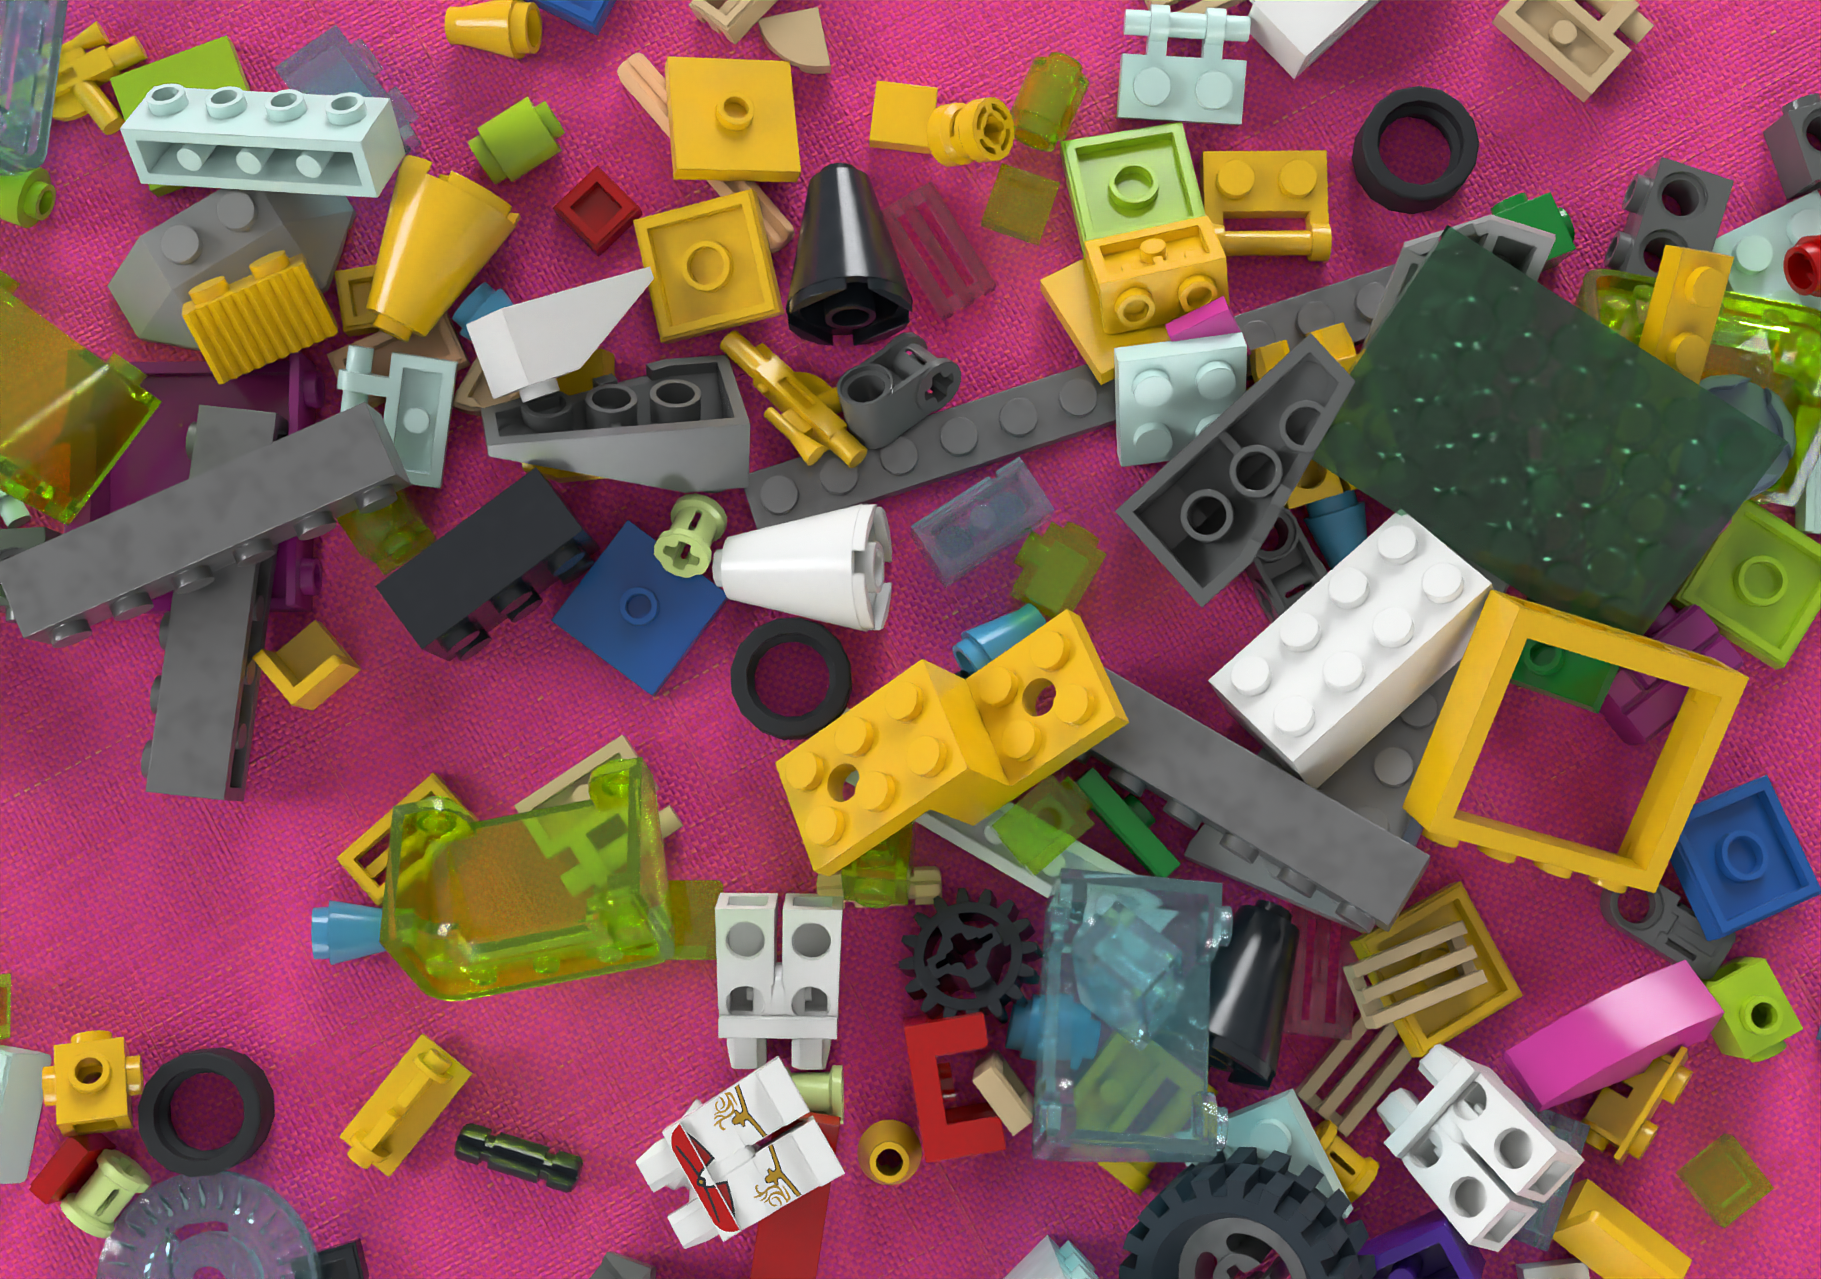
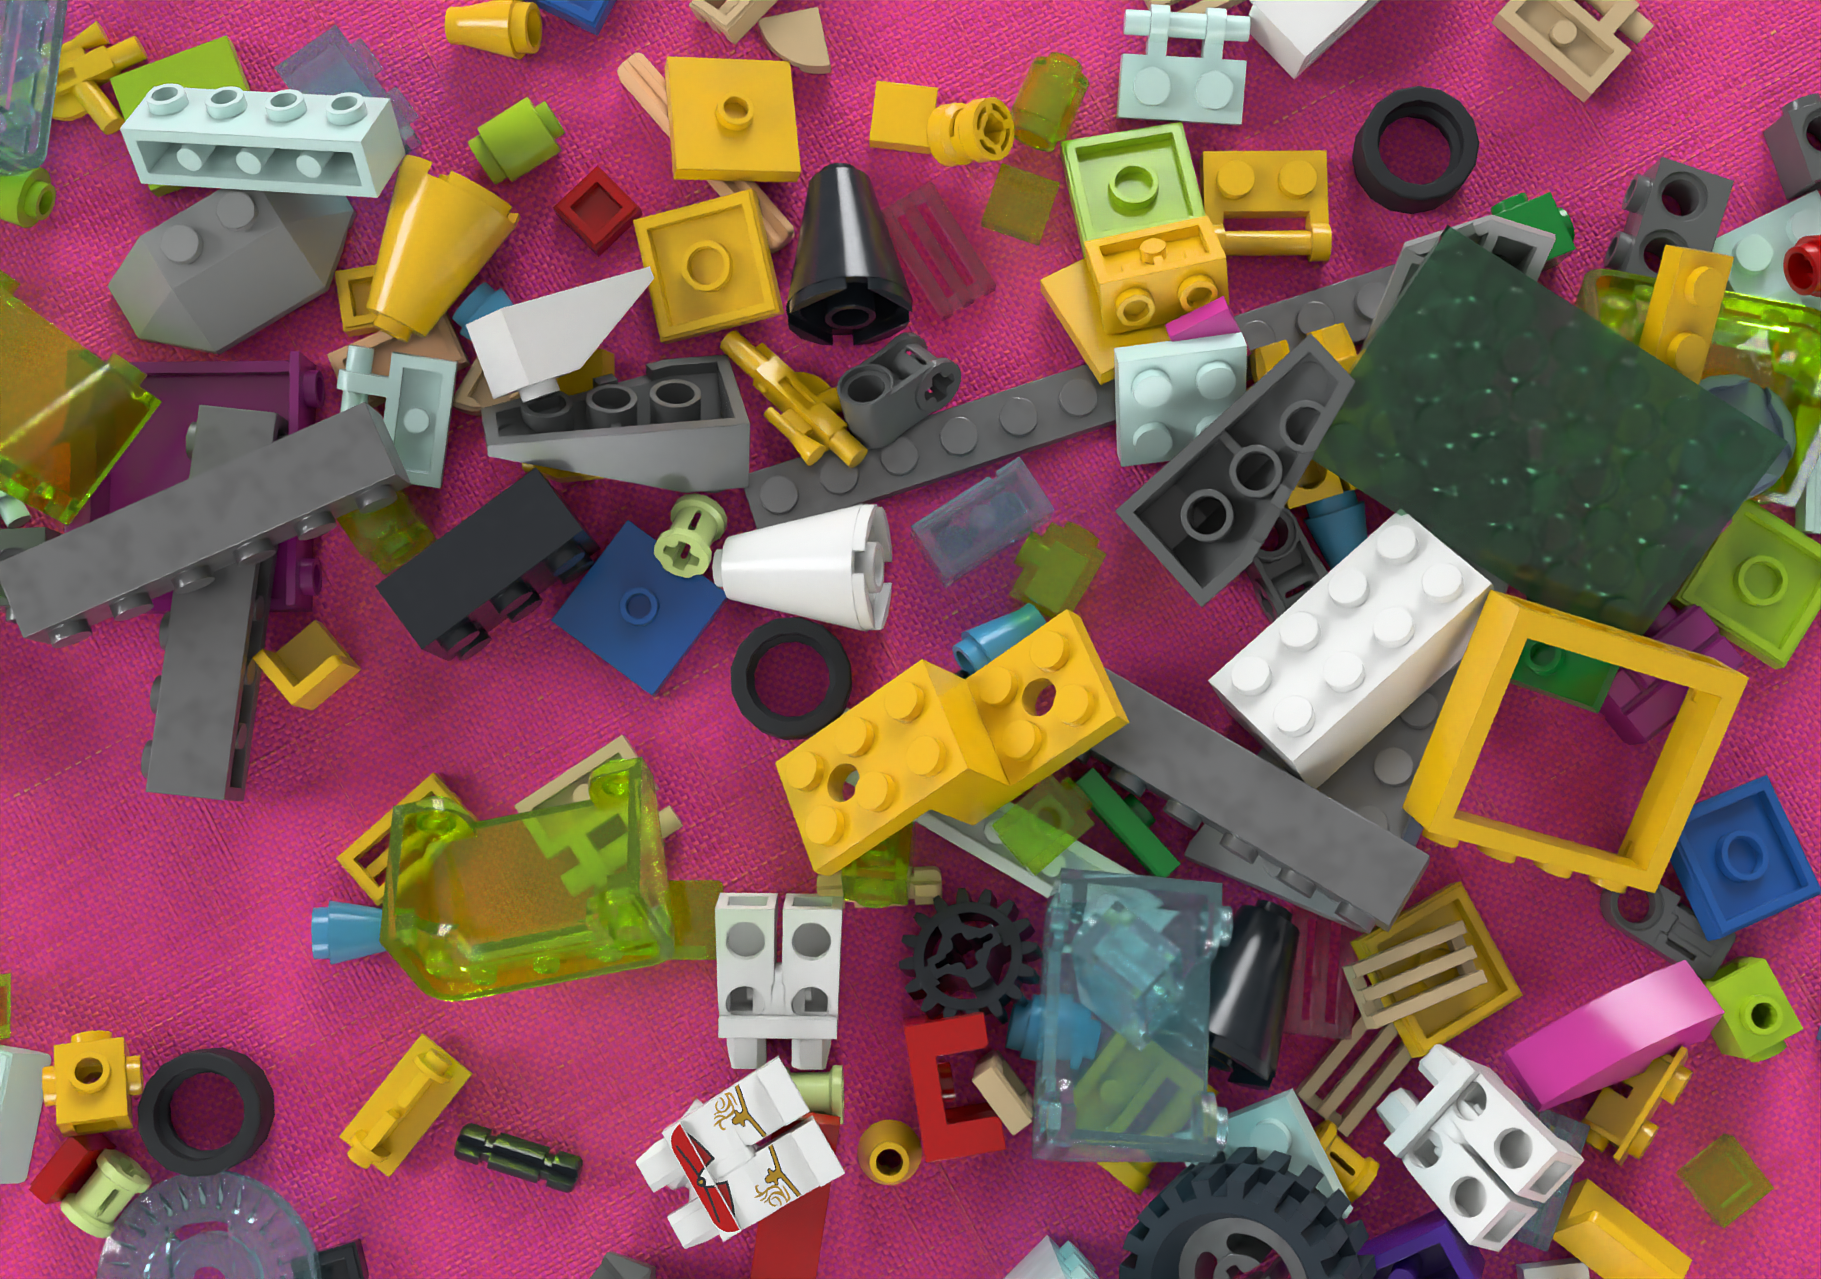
yellow brick [182,250,338,385] -> none

